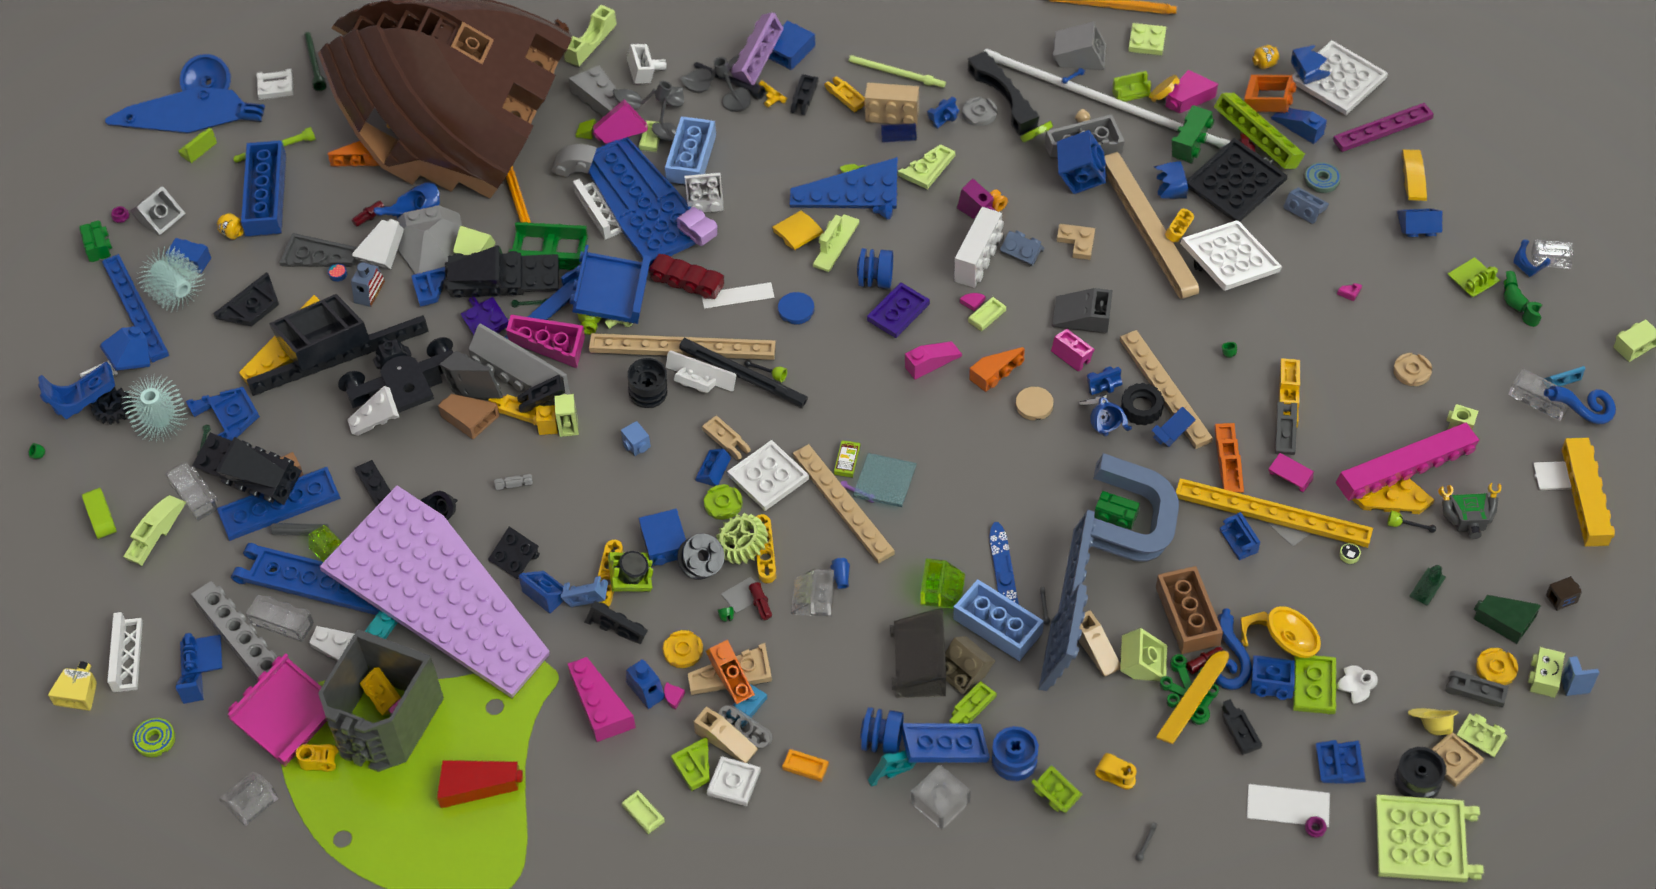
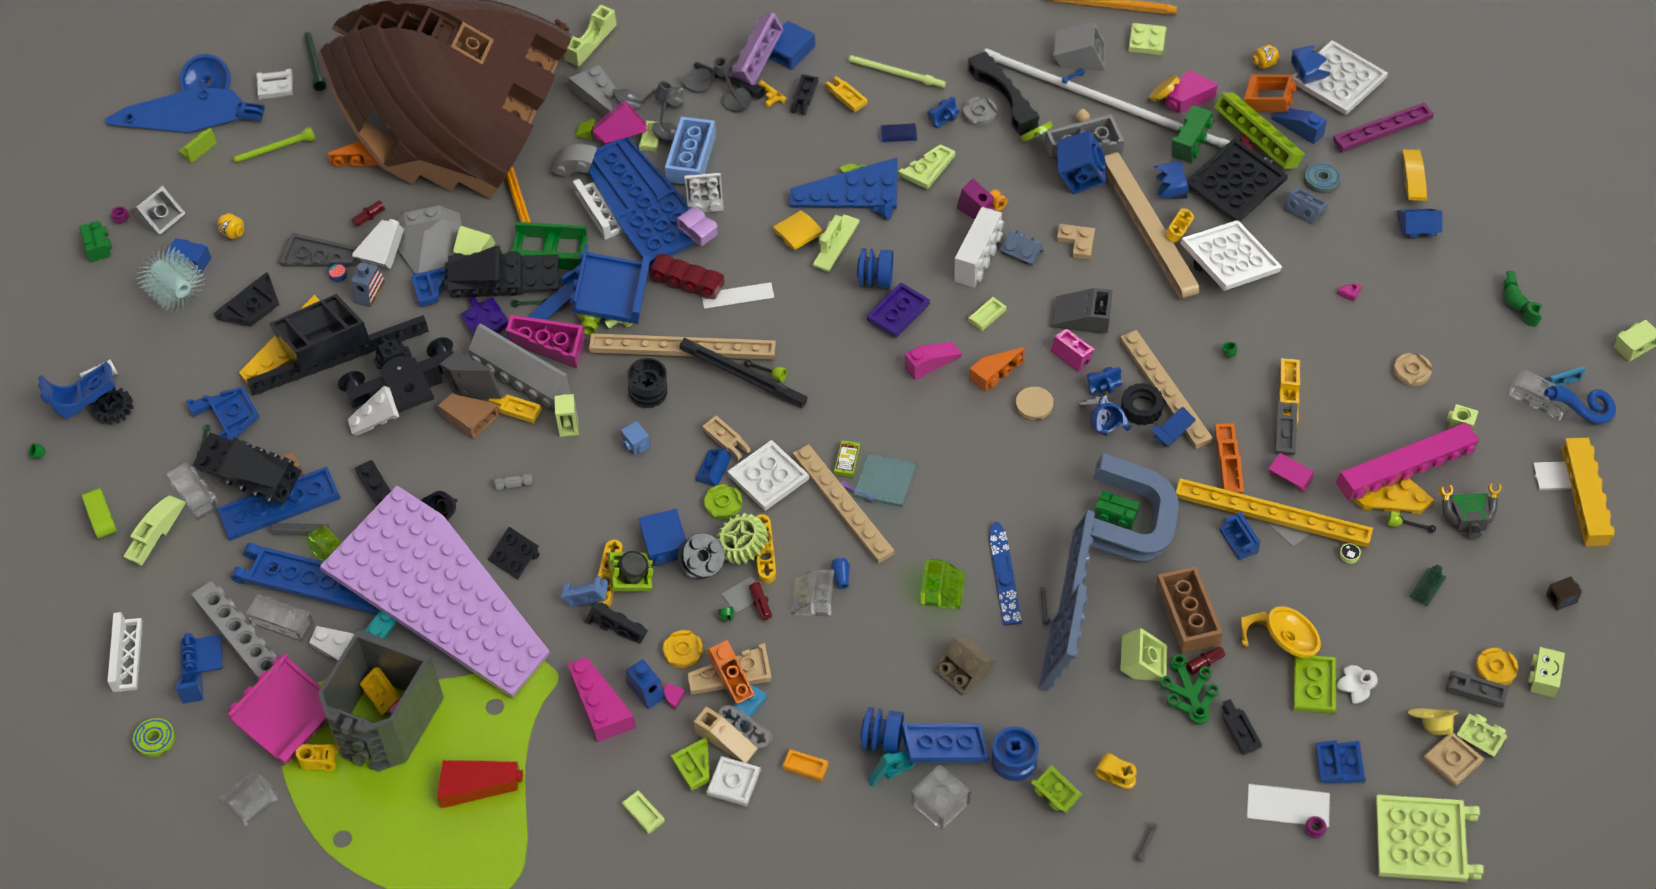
light yellow torso [48,661,97,711] -> none
blue slope [100,326,150,371] -> none
blue tile [102,254,169,363] -> none
light aqua piece [122,376,188,442] -> none
blue brick [241,140,286,236] -> none
blue hat [373,182,440,218] -> none
black hinge [517,375,565,413] -> none
blue slope [519,571,564,614] -> none
yellow brick [533,405,558,435] -> none
white brick [627,44,666,84] -> none
white bracket [666,350,736,393] -> none
blue tile [778,292,815,324] -> none
tan brick [865,83,919,126] -> none
clear smoke windscreen [890,609,946,698] -> none
lime hinge [949,682,997,724] -> none
light blue brick [953,579,1044,661] -> none
dark pink tile [960,293,986,311] -> none
tan slope [1079,610,1121,677] -> none
lime hinge [1112,71,1151,102] -> none
yellow piece [1156,651,1229,744] -> none
blue plant [1215,608,1252,690] -> none
blue plate [1250,655,1295,700] -> none
black wheel [1395,747,1446,798] -> none
lime hinge [1447,257,1500,298] -> none
dark green slope [1474,595,1541,644] -> none
blue helmet [1513,239,1551,277] -> none
clear brick [1531,240,1574,269] -> none
medium blue panel [1561,656,1599,696] -> none

